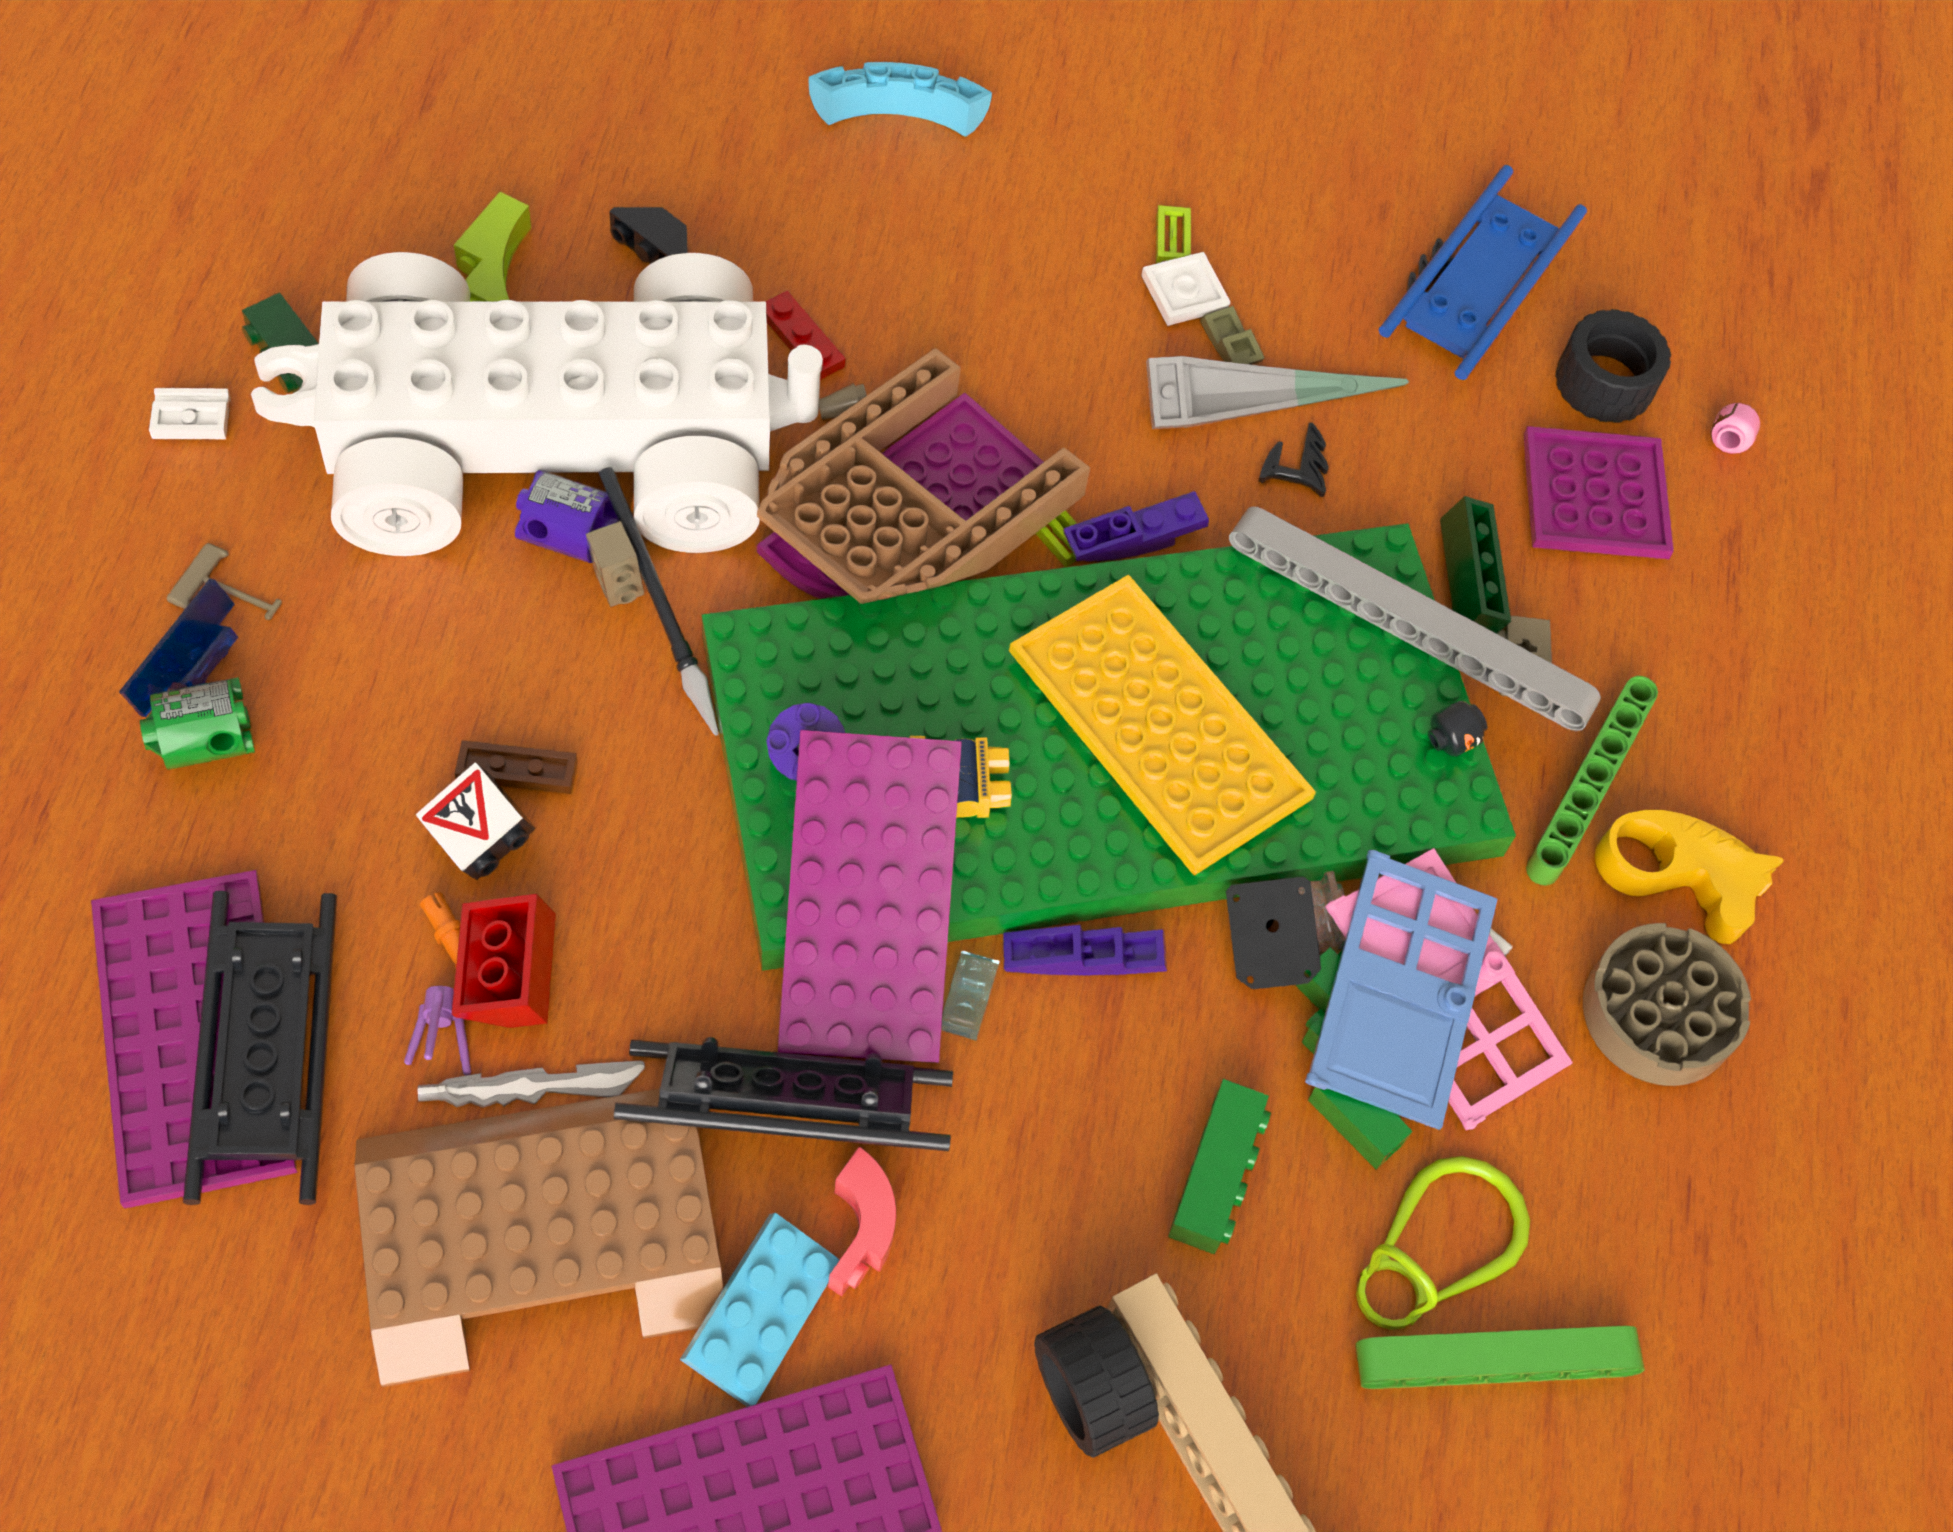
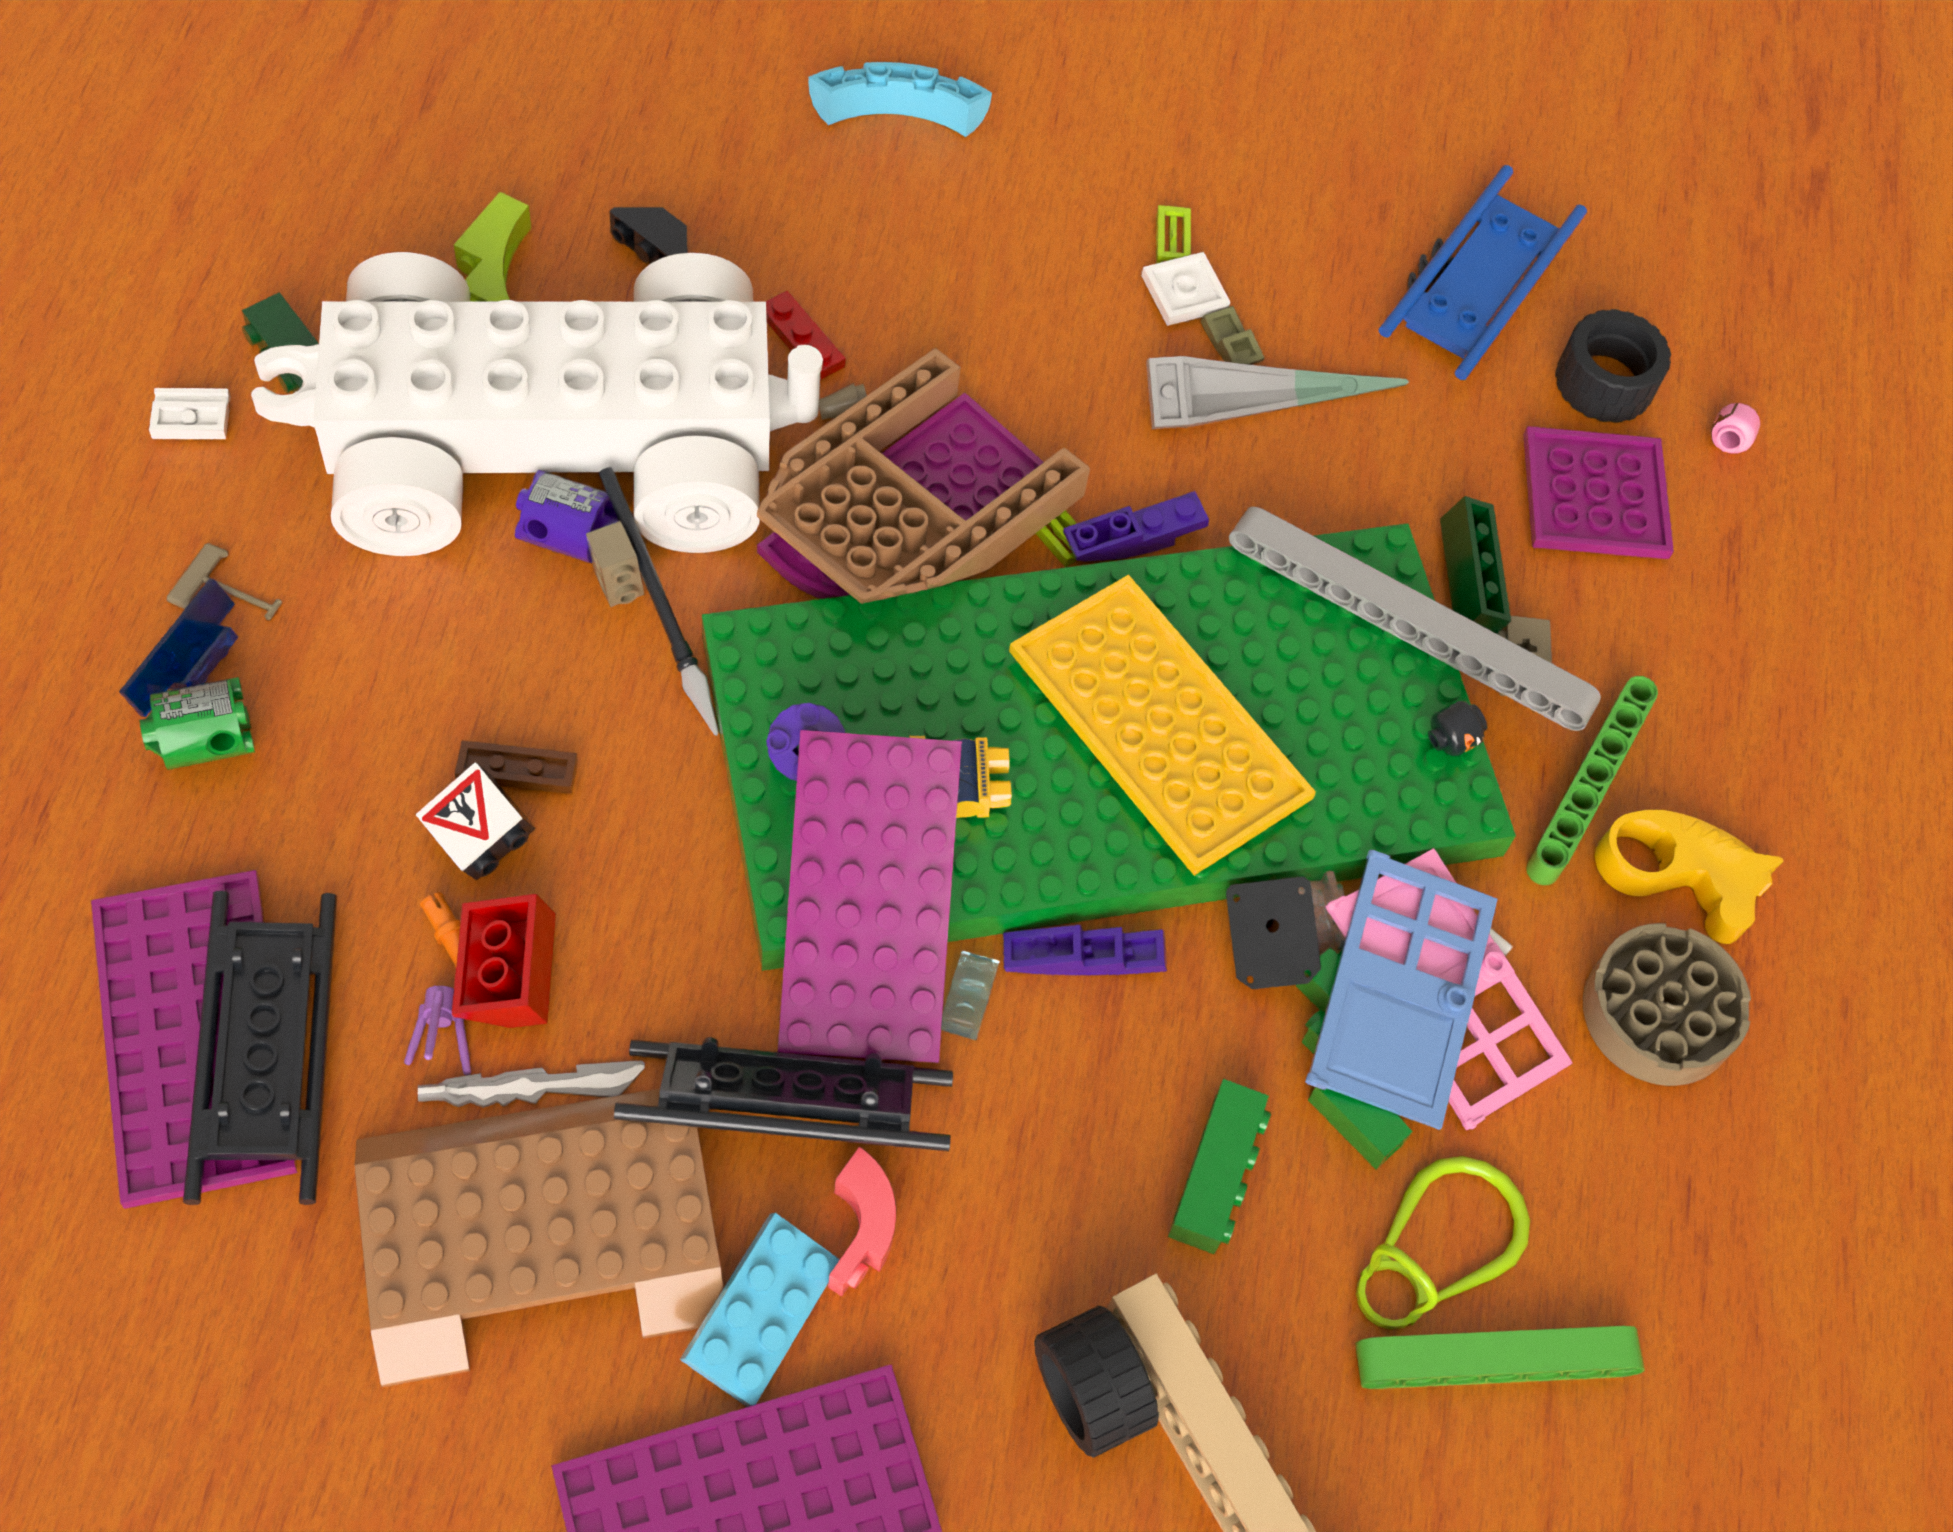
black piece [1258,423,1329,497] -> none

